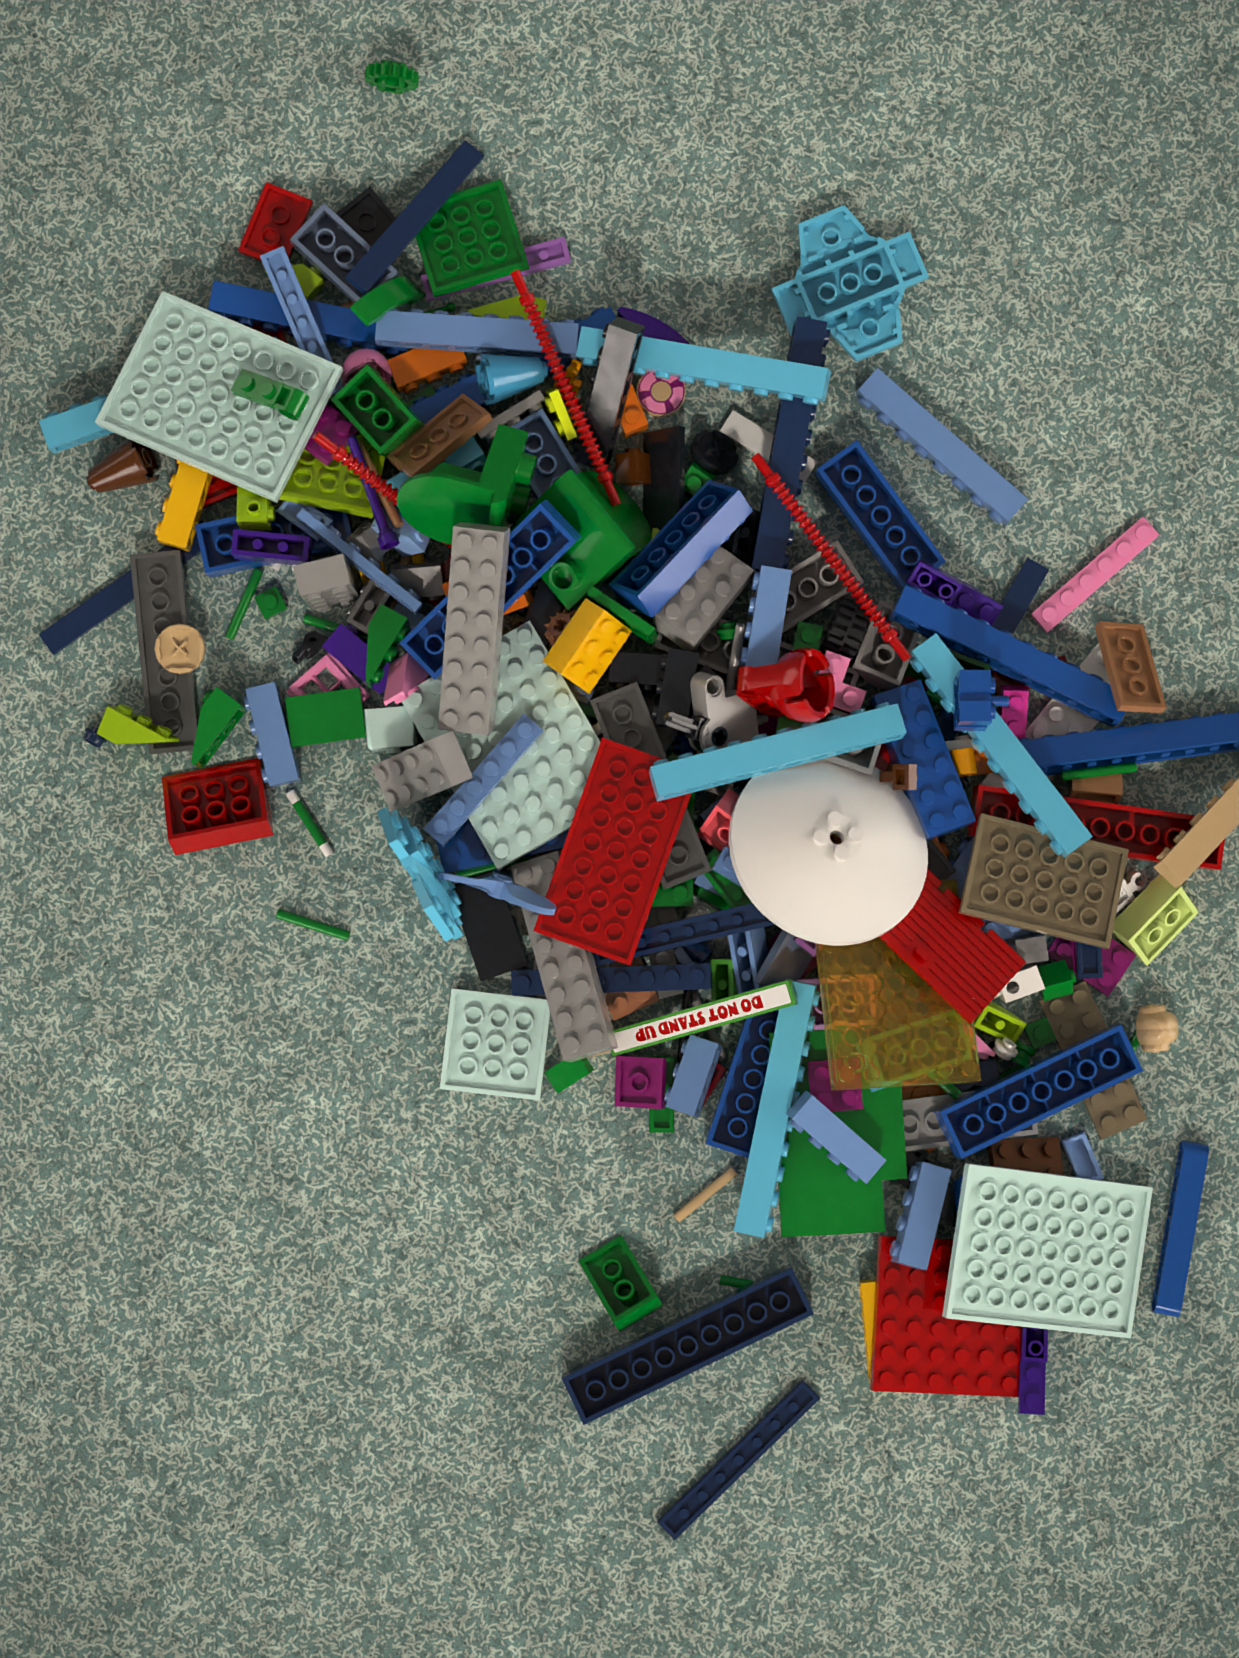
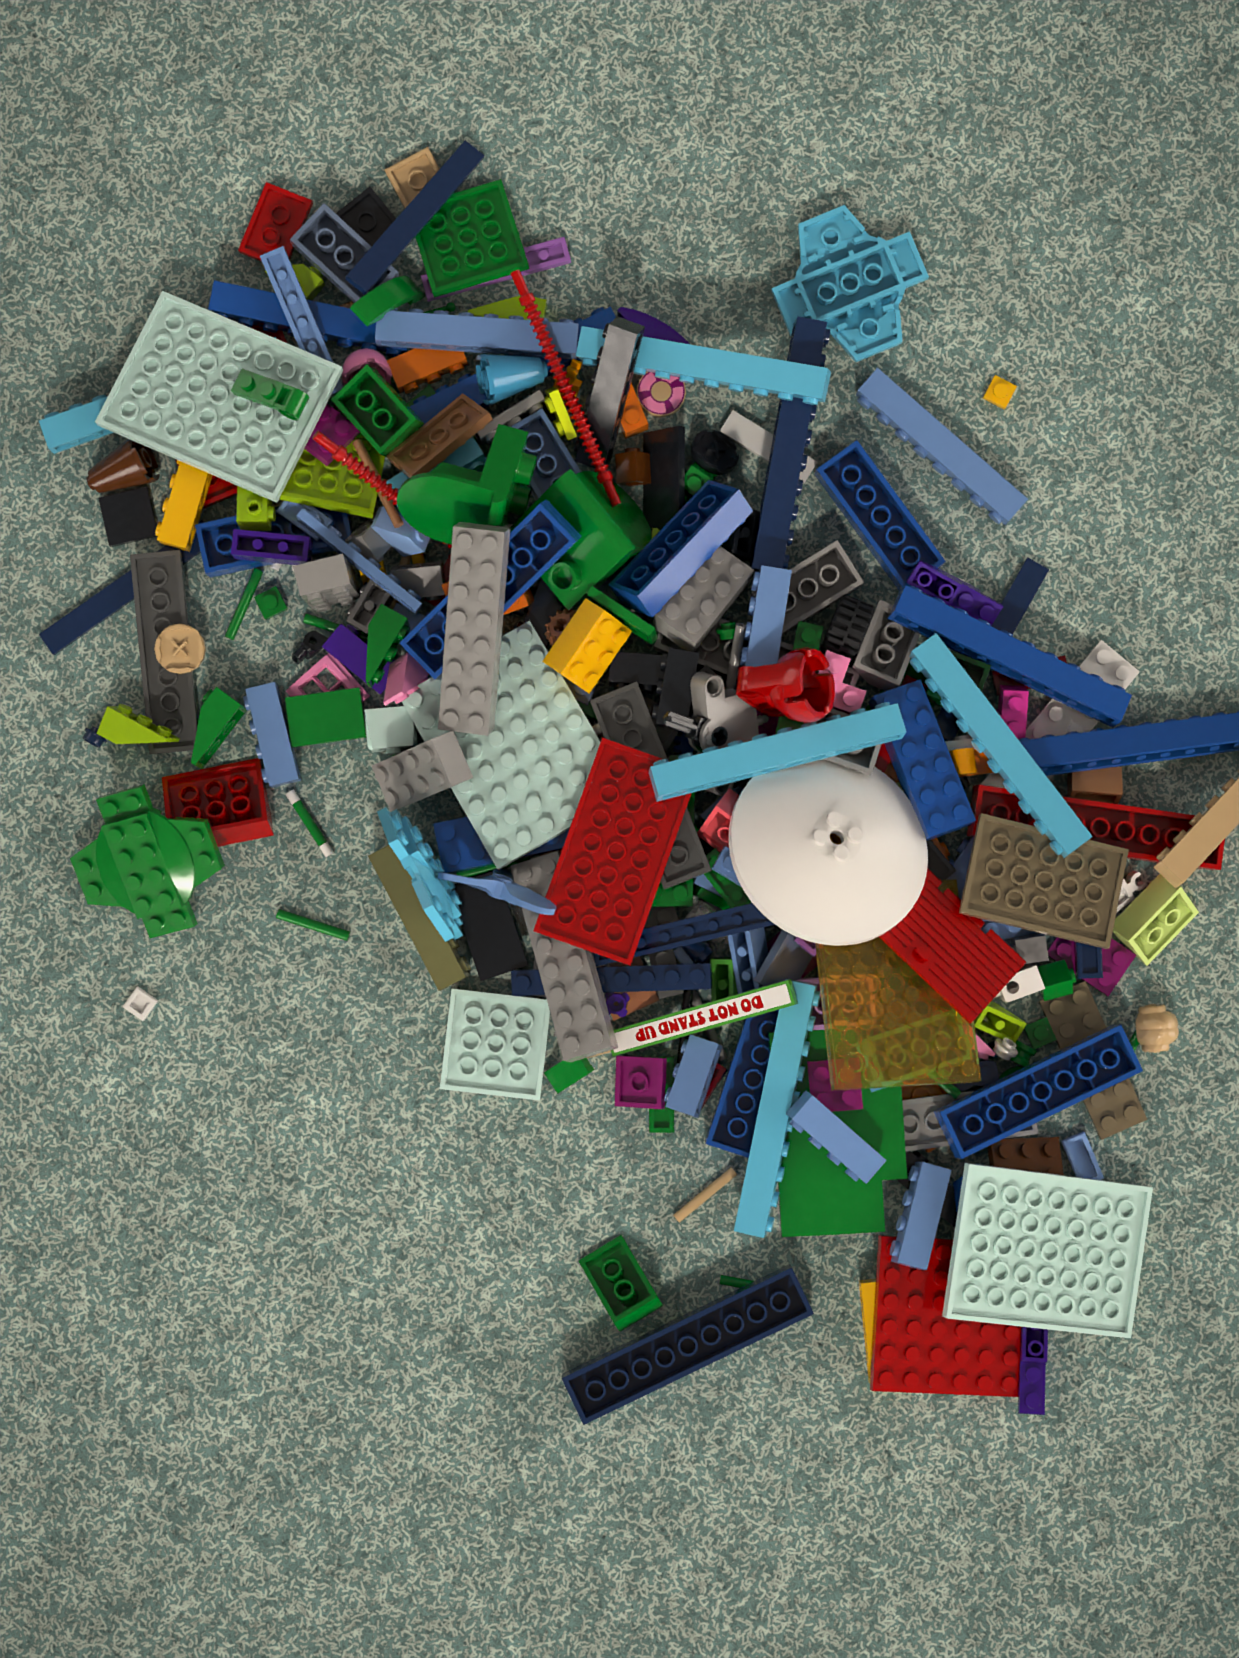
dark purple piece [347,435,400,550] -> none
green gear [364,60,419,94] -> none
medium blue plate [424,714,544,847] -> none
dark blue tile [657,1379,820,1540] -> none
red hose [751,453,911,662] -> none
reddish brown plate [880,764,918,790] -> none
blue brick [954,670,1009,731] -> none
bright pink plate [1030,517,1159,633] -> none
green piece [1060,762,1137,781] -> none
medium nougat plate [1095,621,1167,713] -> none
blue beam [1152,1140,1209,1317] -> none
none -> green plate [70,784,225,938]
none -> black tile [98,487,158,547]
none -> white tile [123,986,159,1021]
none -> olive brick [368,845,472,991]
none -> tan tile [384,147,440,208]
none -> dark purple plate [605,992,630,1017]
none -> yellow plate [983,375,1017,410]

